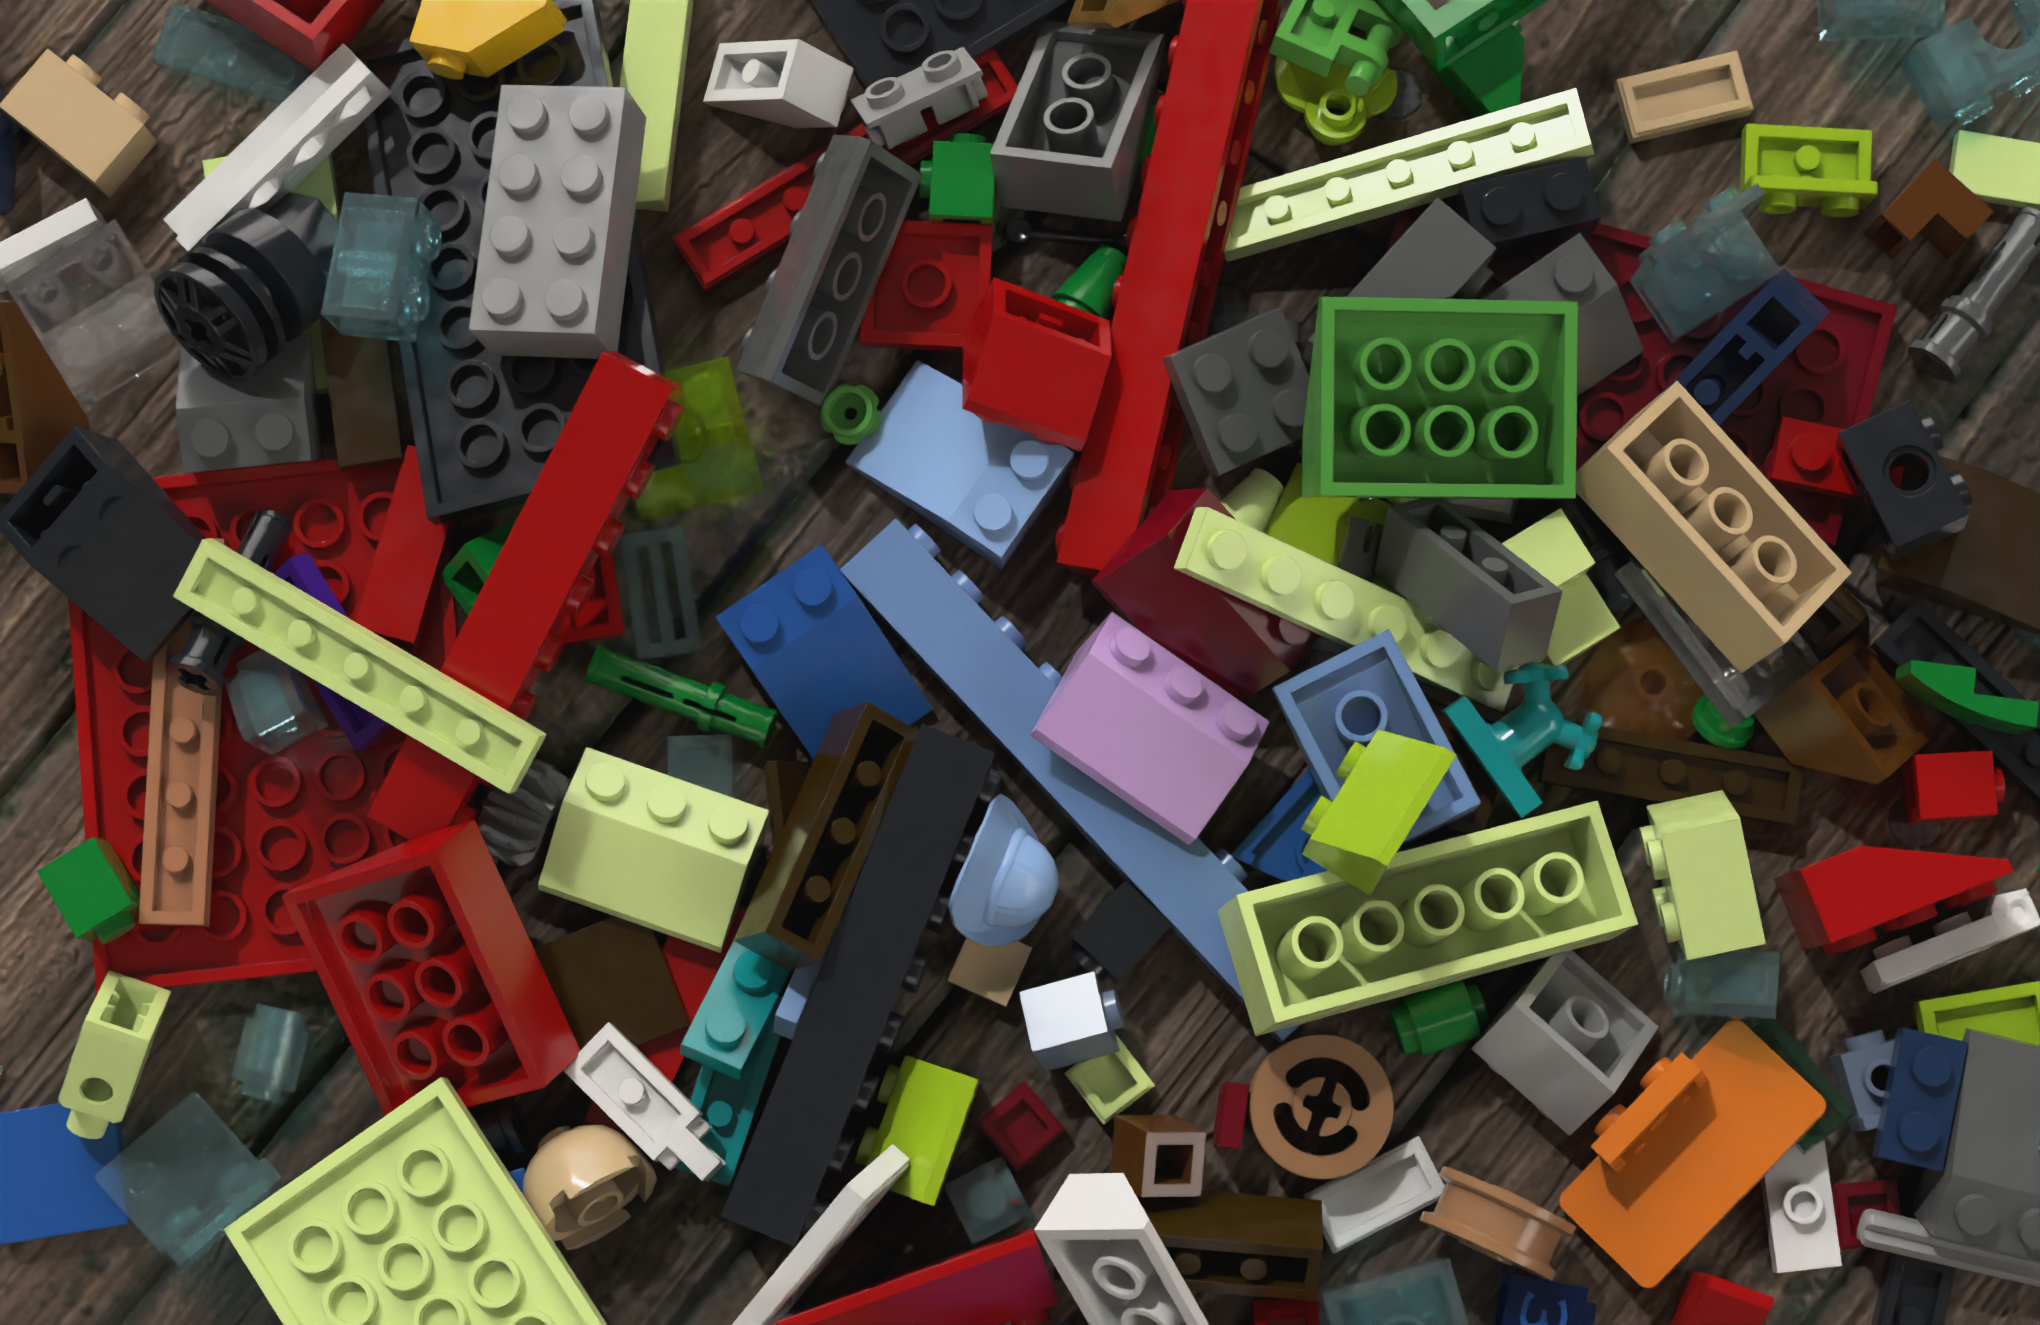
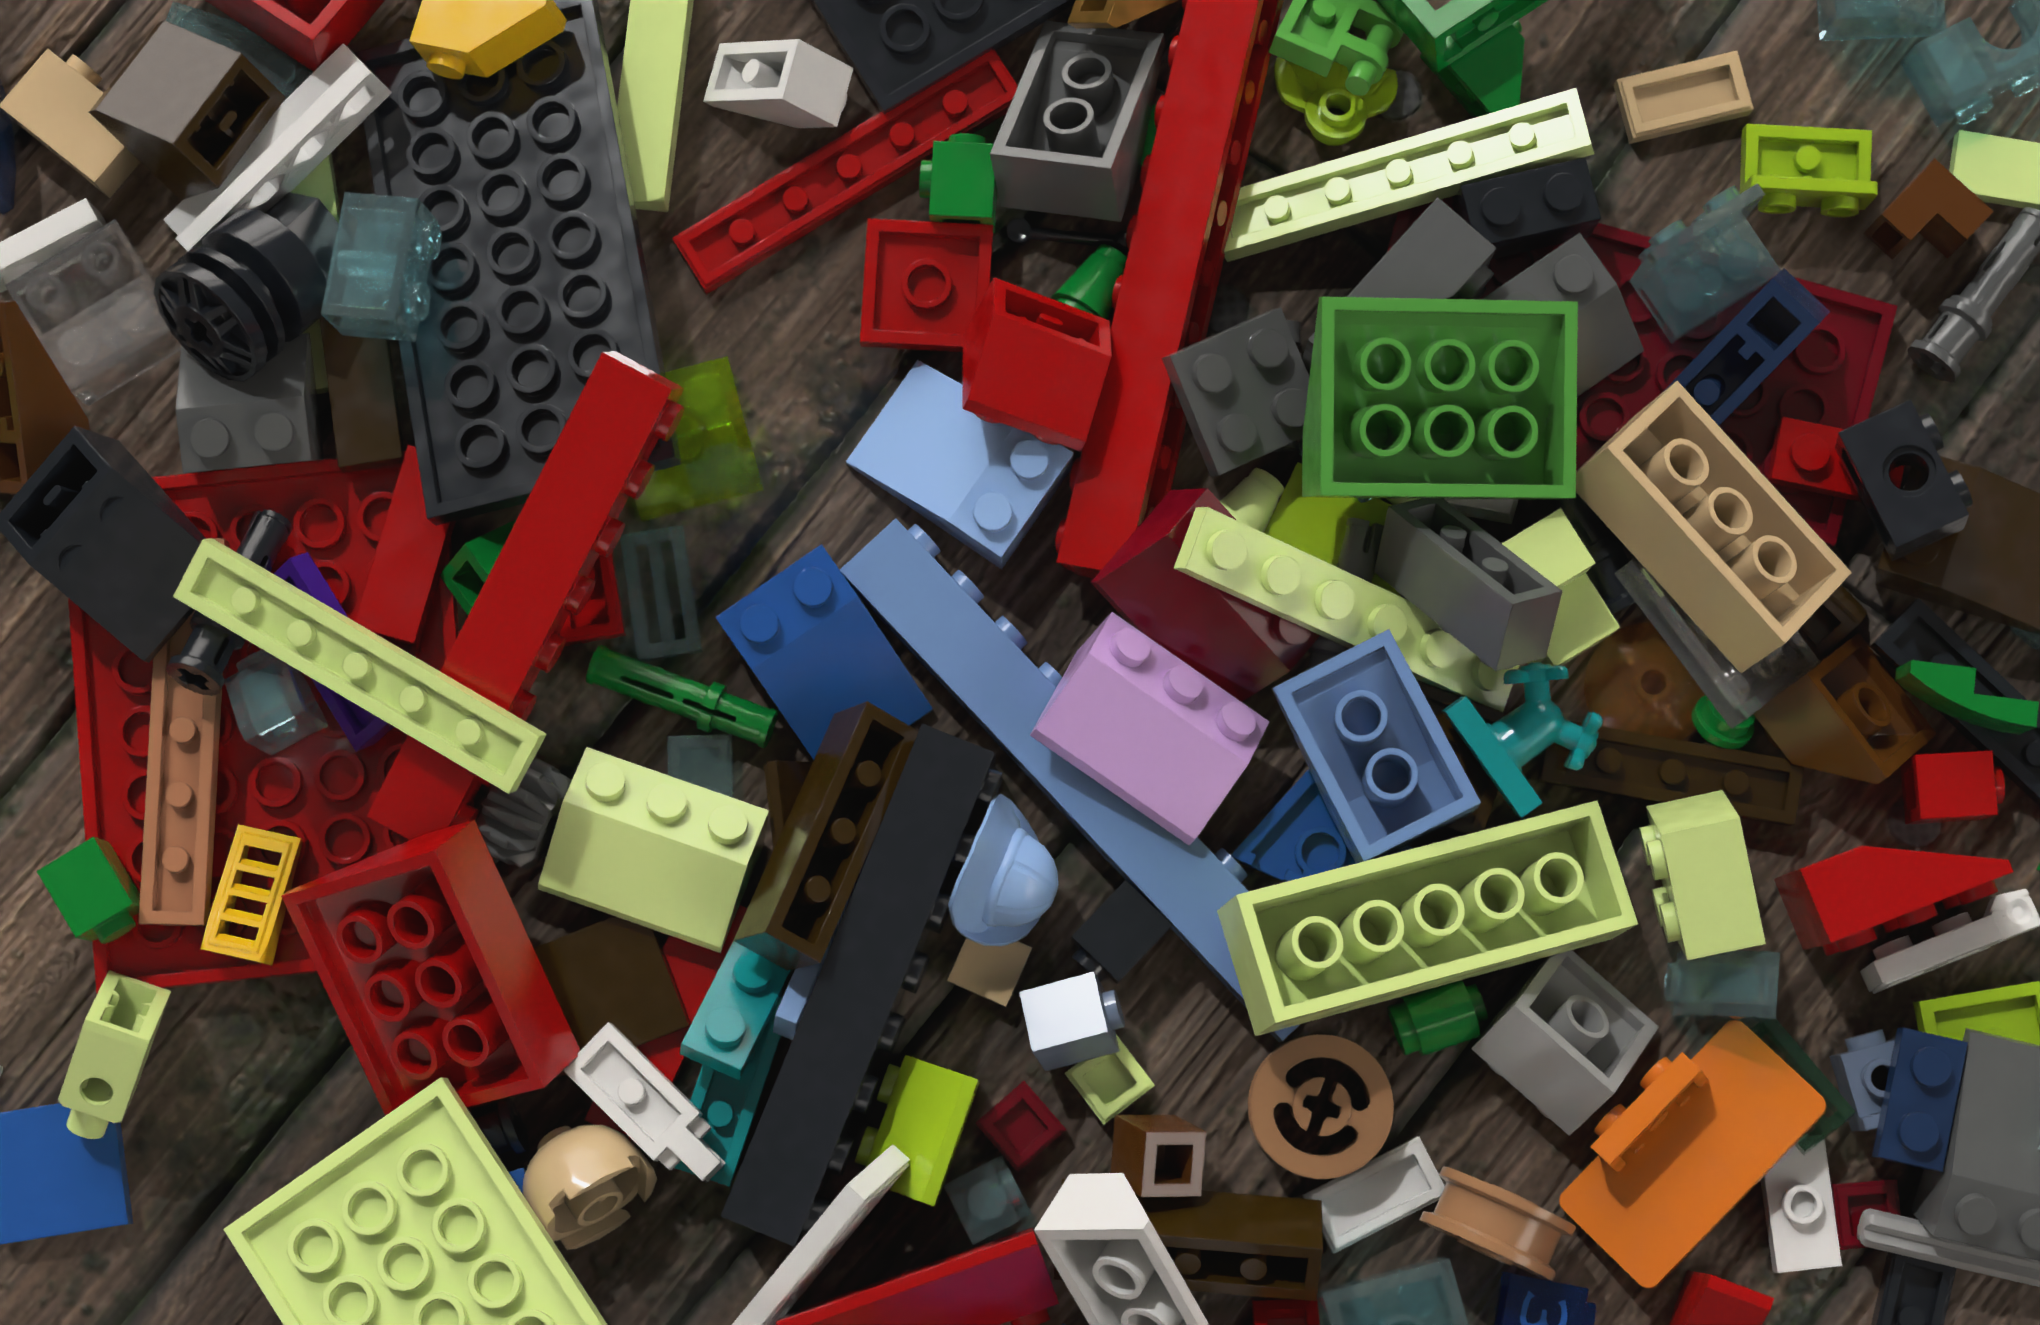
clear light blue bracket [95,1093,282,1275] -> none
clear light blue brick [231,1003,310,1102] -> none
light grey brick [469,85,646,359] -> none
dark grey slope [736,135,922,407] -> none
bright green plate [820,383,882,445] -> none
light grey hinge [851,47,988,150] -> none
dark red tile [1212,1081,1250,1150] -> none
lime slope [1301,729,1457,896] -> none
none -> dark brown slope [89,20,286,200]
none -> yellow slope [201,824,303,965]

